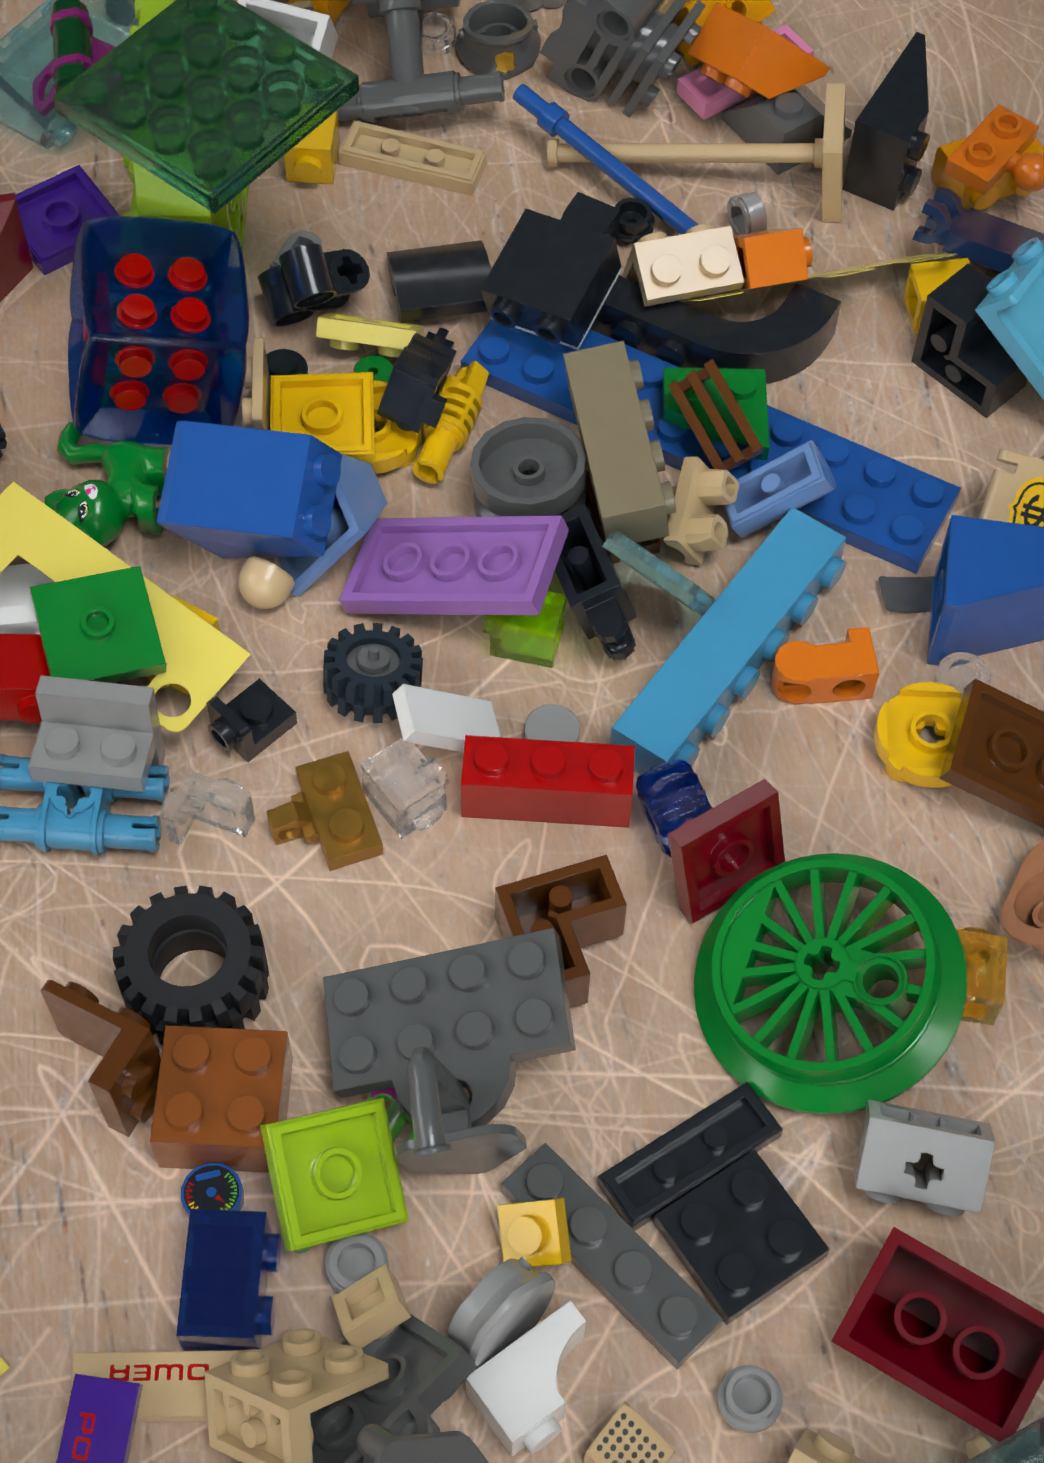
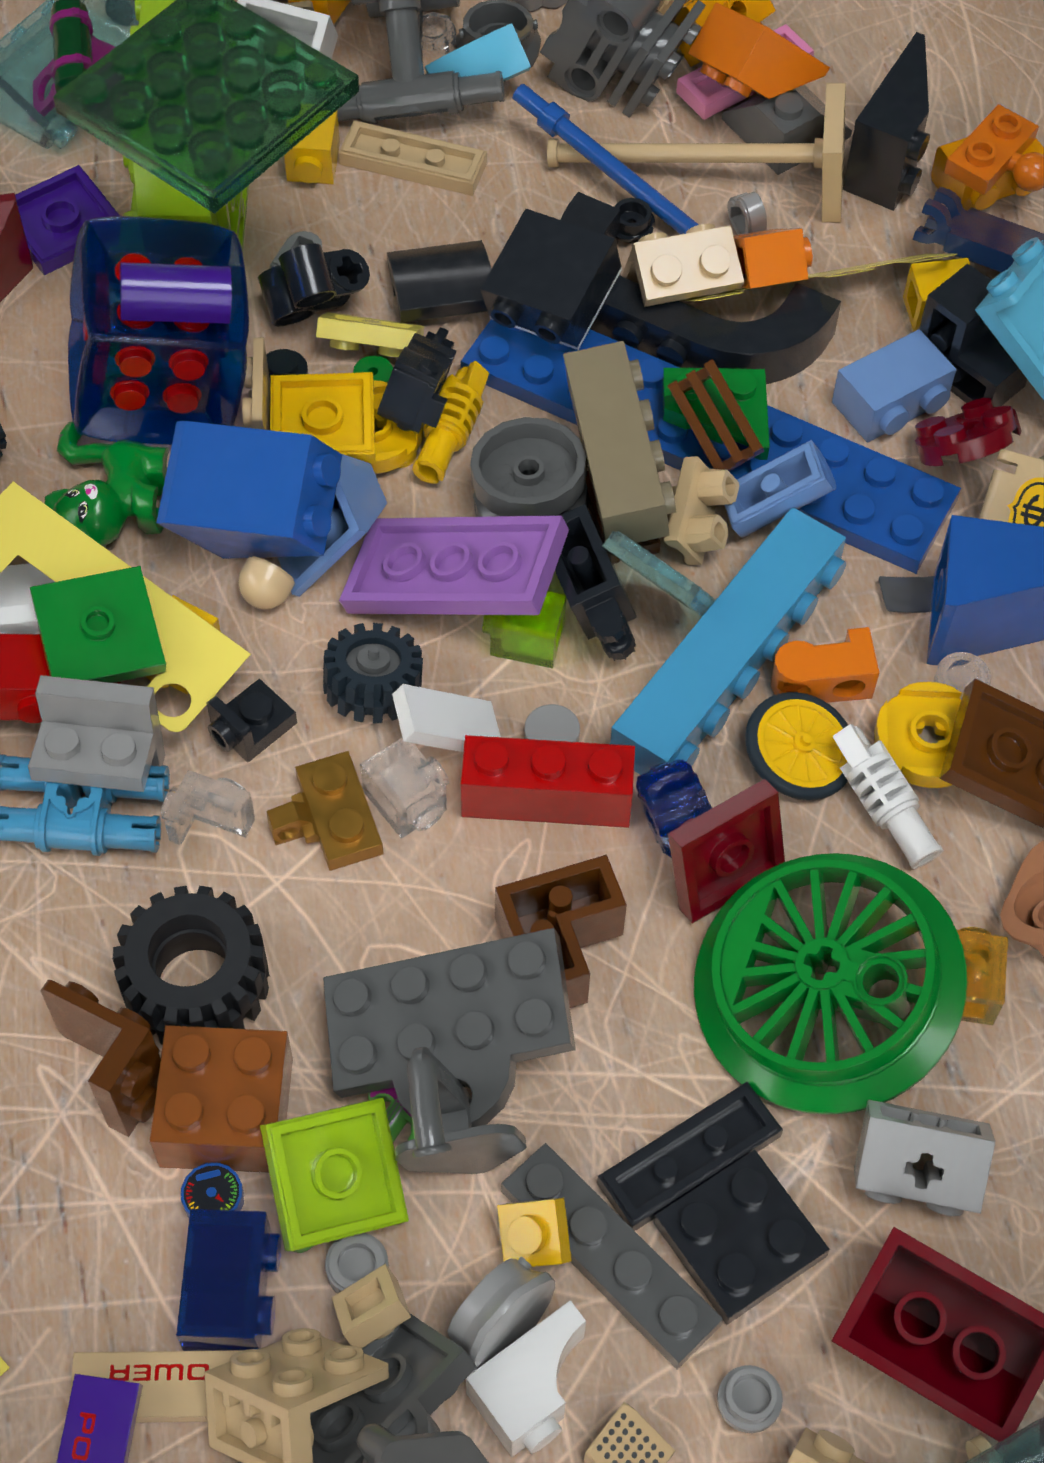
none -> dark purple brick [120,262,232,324]
none -> medium azure slope [425,23,531,81]
none -> yellow wheel [745,692,848,800]
none -> medium blue brick [832,329,956,443]
none -> white hinge [833,724,943,869]
none -> dark red plate [915,398,1022,466]

